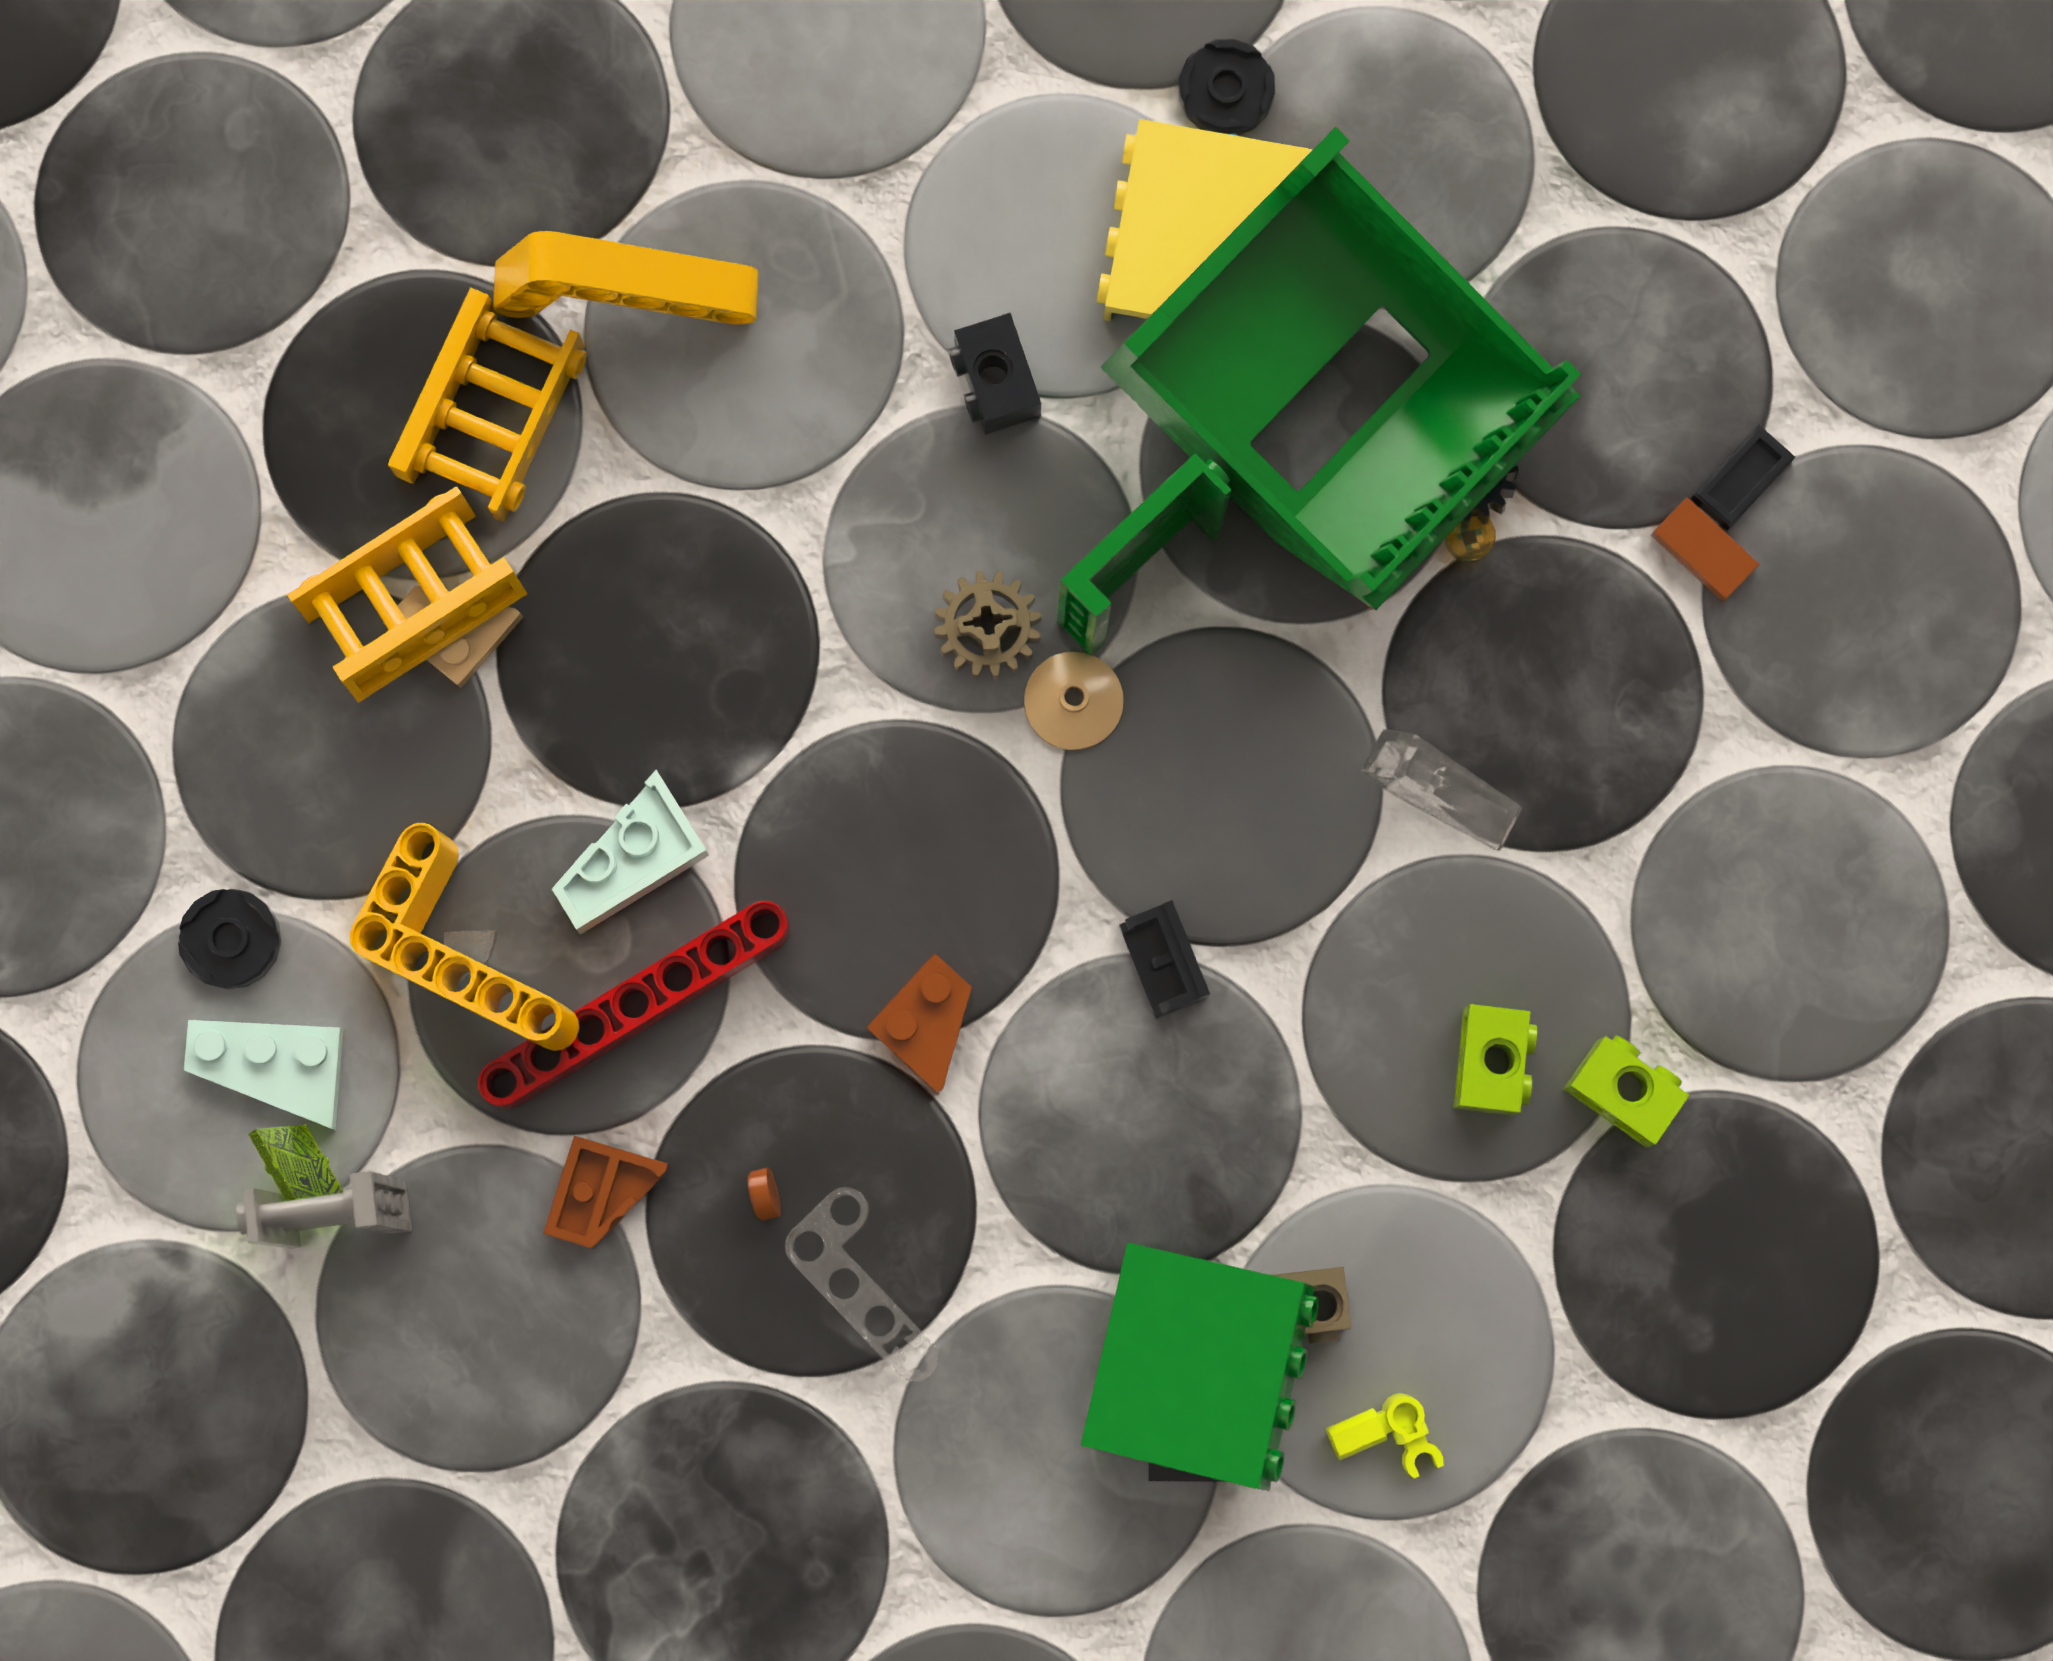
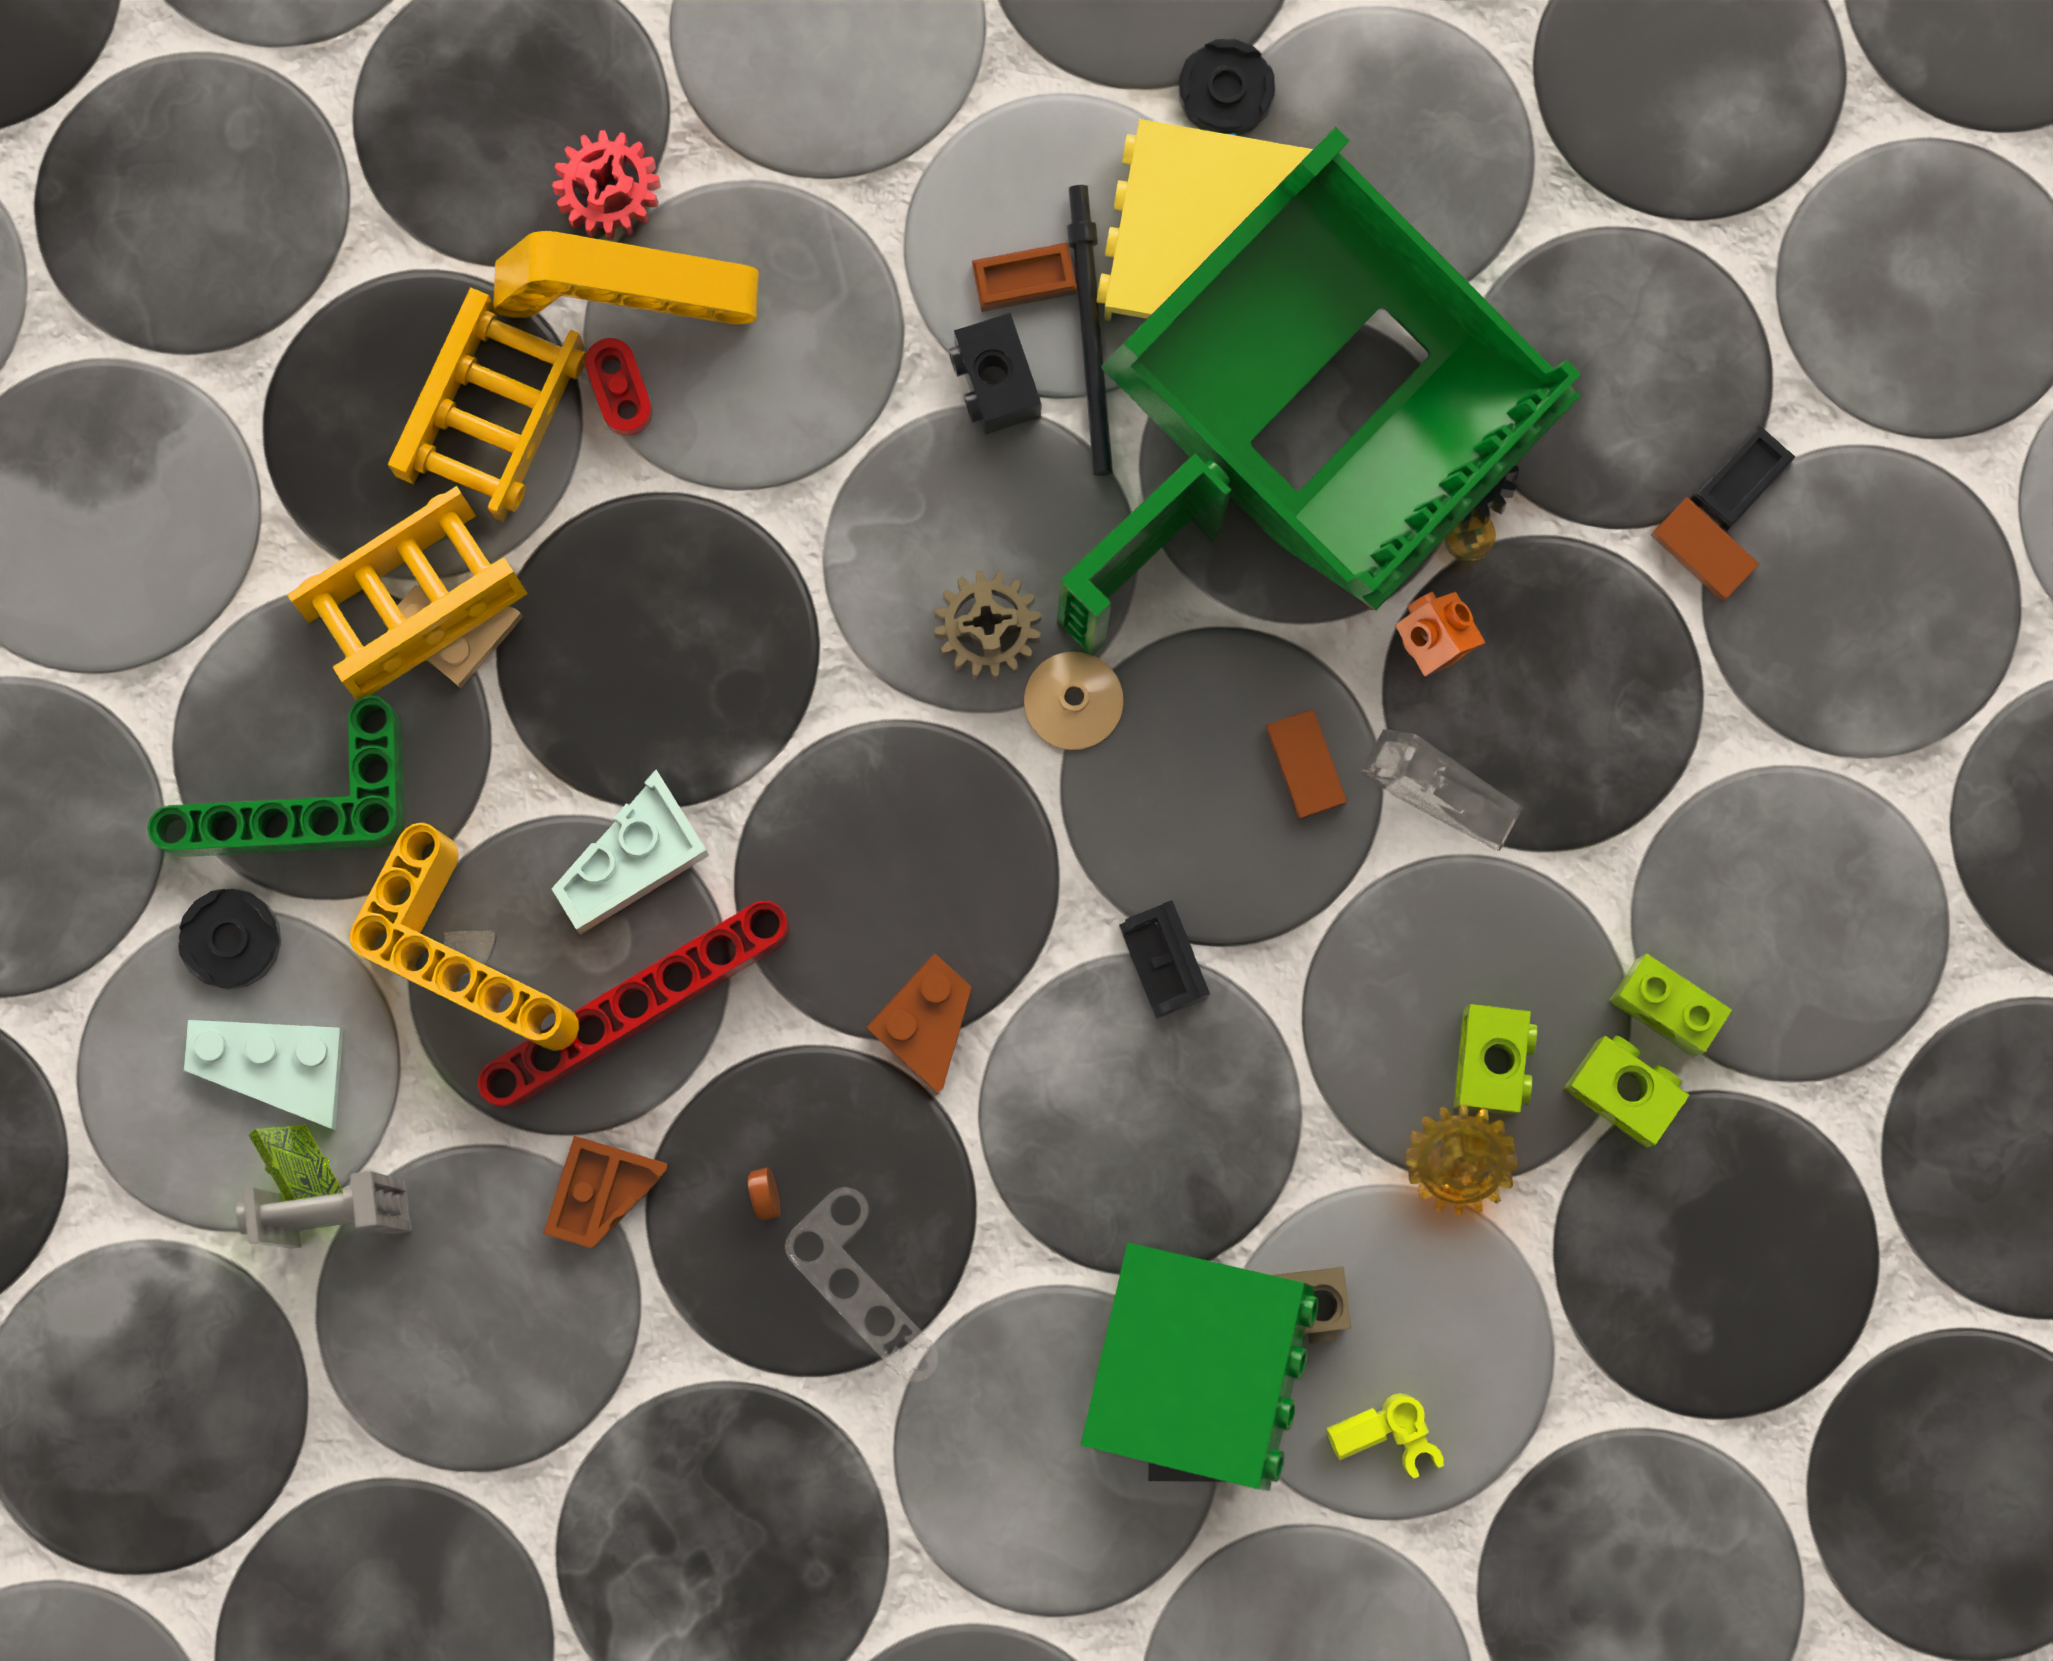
none -> green beam [147,695,405,857]
none -> coral gear [552,130,661,240]
none -> red plate [585,338,653,436]
none -> dark orange tile [972,242,1077,312]
none -> black bar [1067,185,1113,476]
none -> dark orange tile [1265,709,1347,820]
none -> orange brick [1395,592,1486,676]
none -> clear yellow gear [1406,1104,1518,1215]
none -> lime brick [1609,953,1732,1057]

